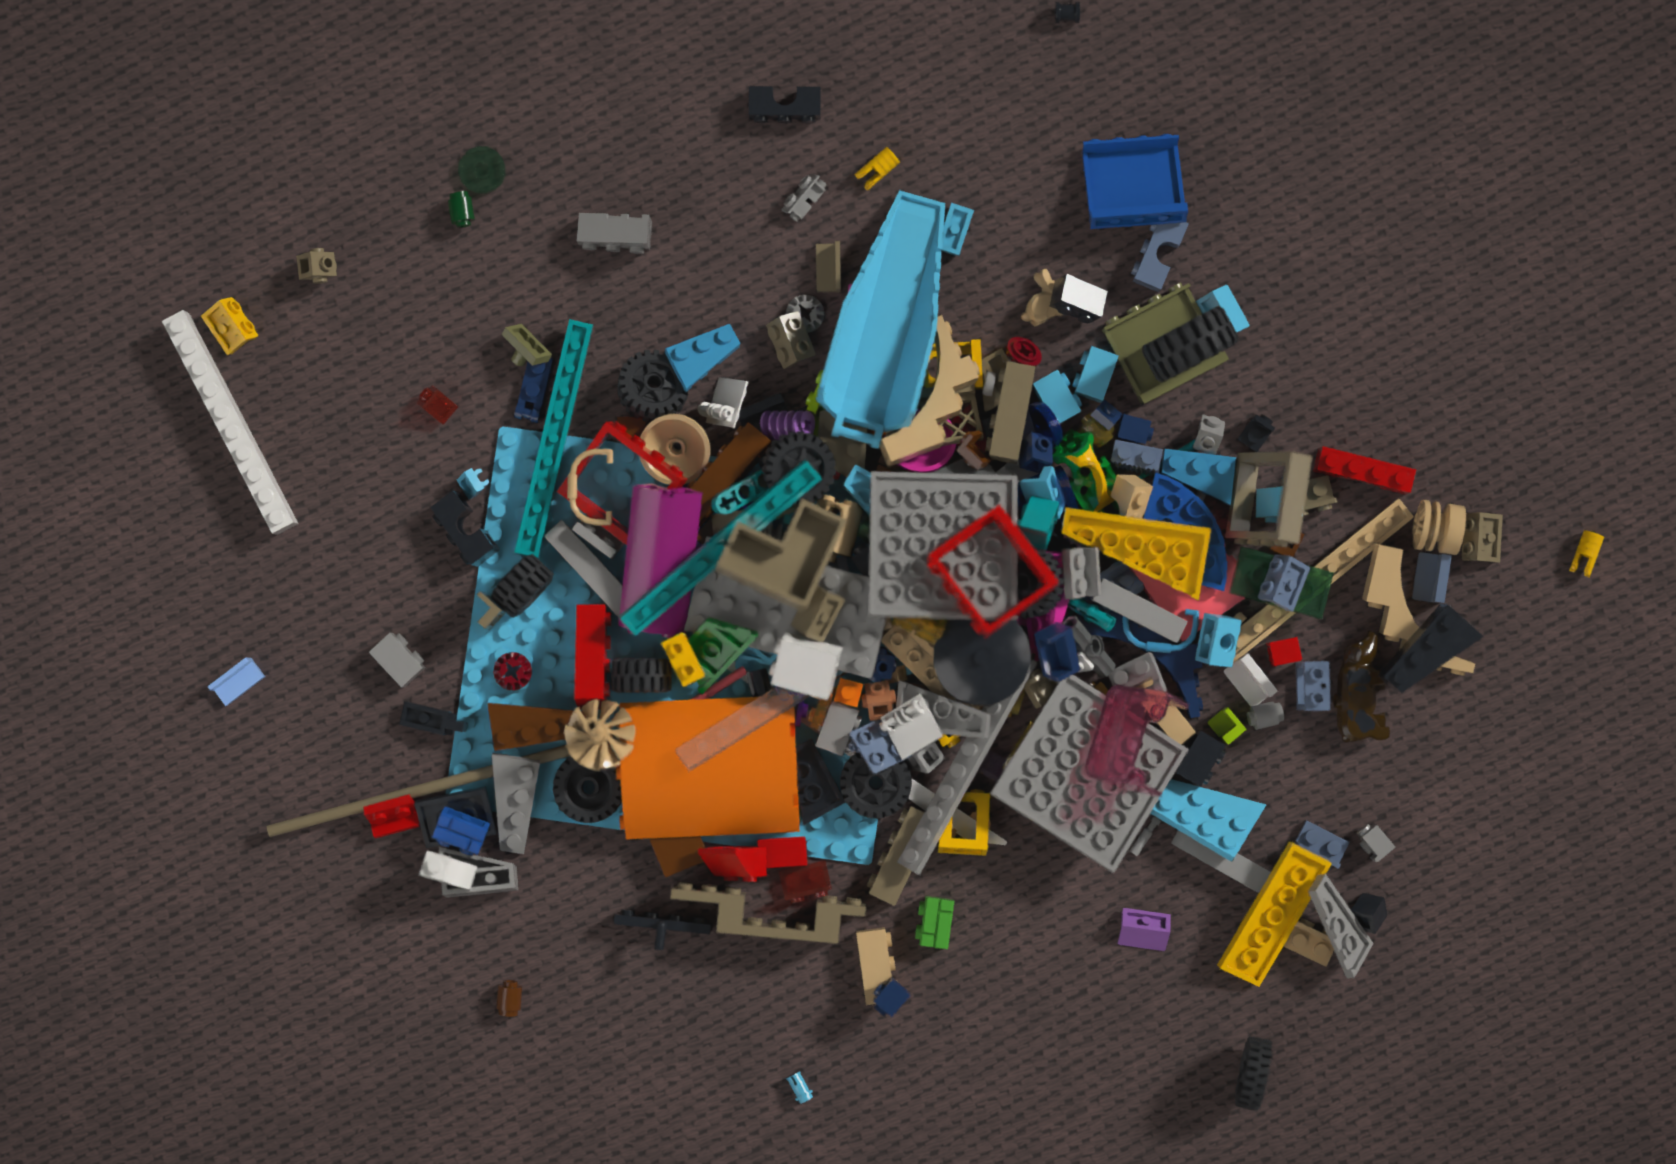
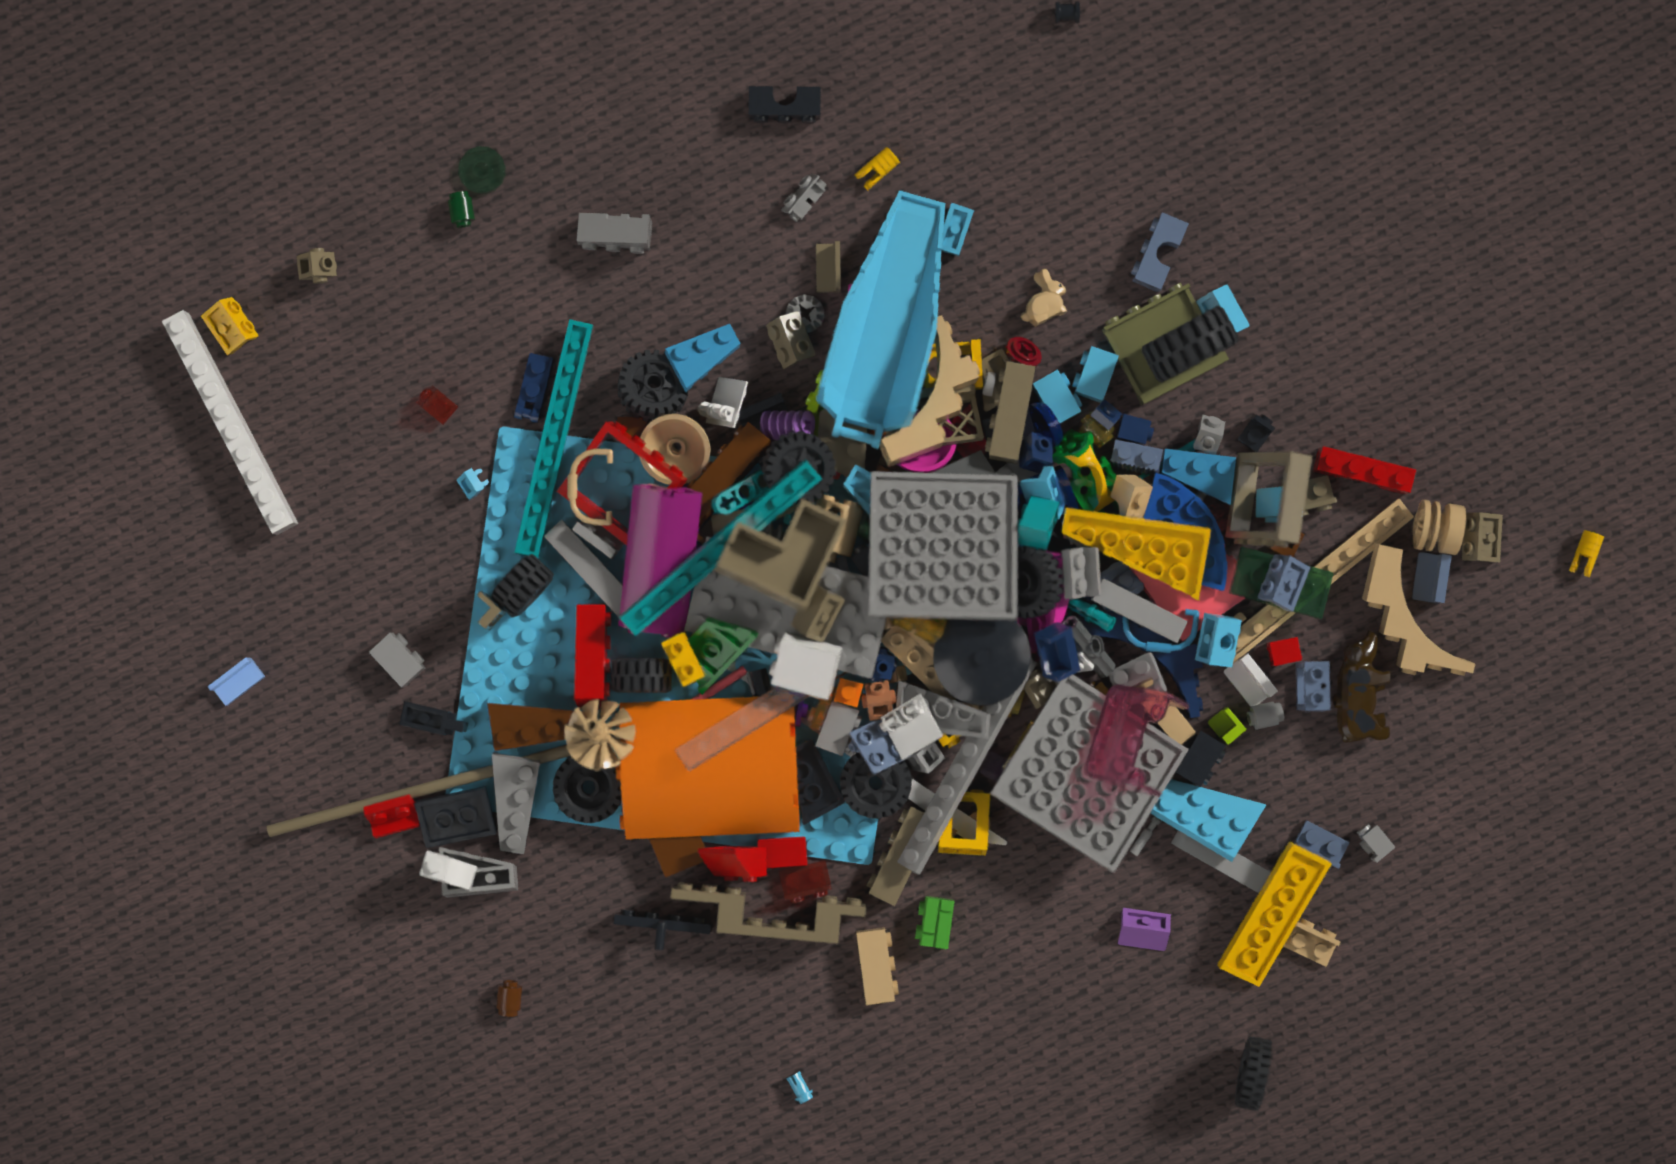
black arch [430,490,500,567] -> none
blue brick [432,806,490,856] -> none
dark red gear [493,652,532,691] -> none
olive tile [502,324,552,366] -> none
dark blue brick [873,977,911,1018] -> none
red window [927,504,1059,638] -> none
reddish brown bracket [957,430,992,470] -> none
brick [1049,274,1107,324] -> none
blue panel [1082,134,1188,229] -> none
light grey wing [1308,874,1374,978] -> none
black panel [1351,893,1387,934] -> none
black wedge [1377,603,1484,693] -> none

